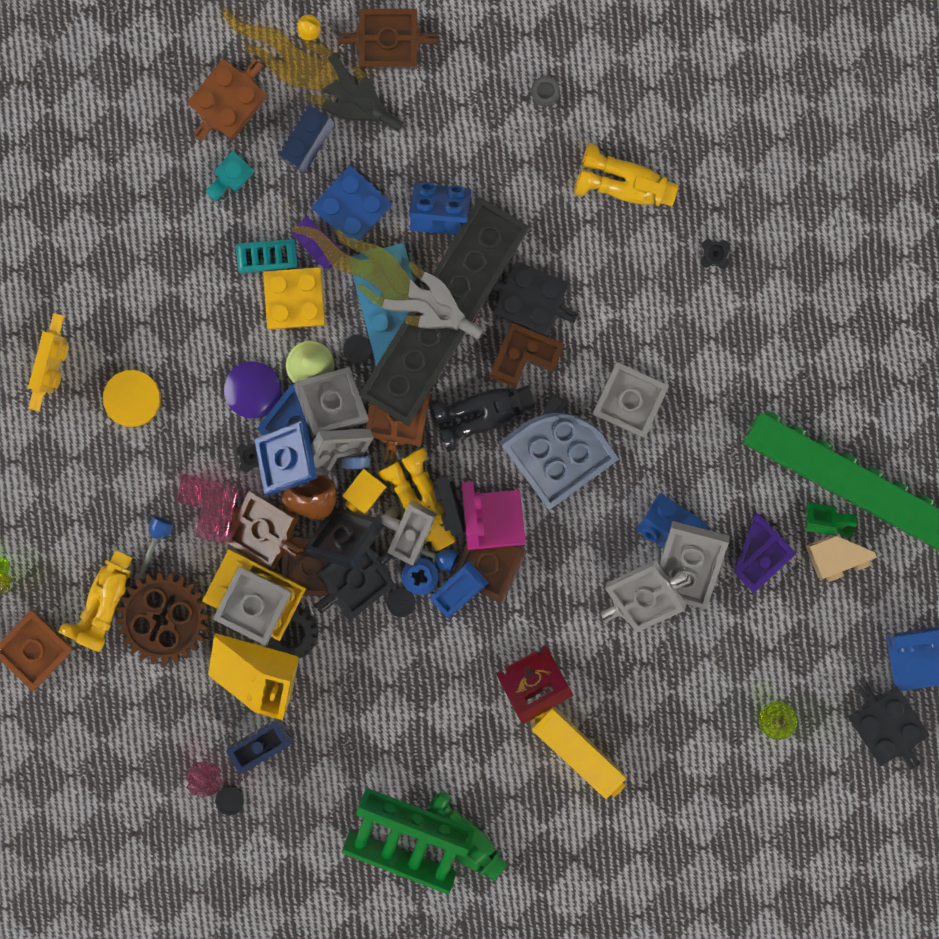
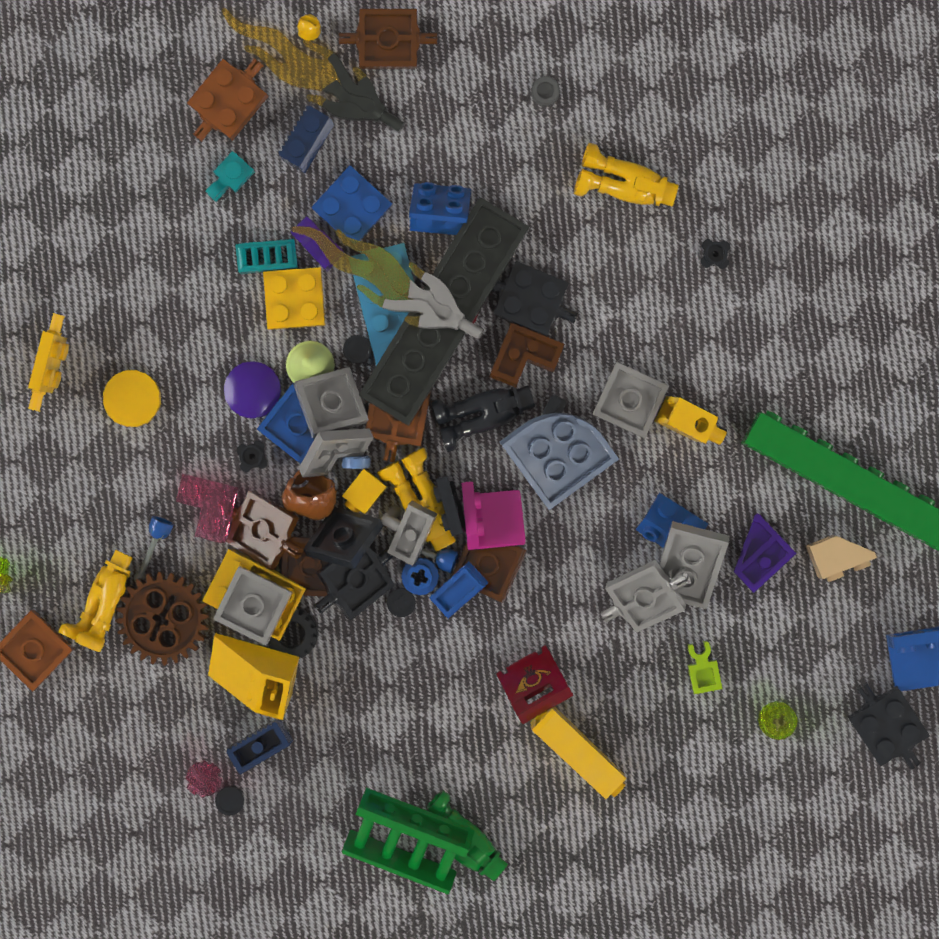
tile [254,421,317,495] -> none
green plate [805,502,857,537] -> none
none -> yellow torso [654,396,727,445]
none -> lime plate [687,641,723,695]

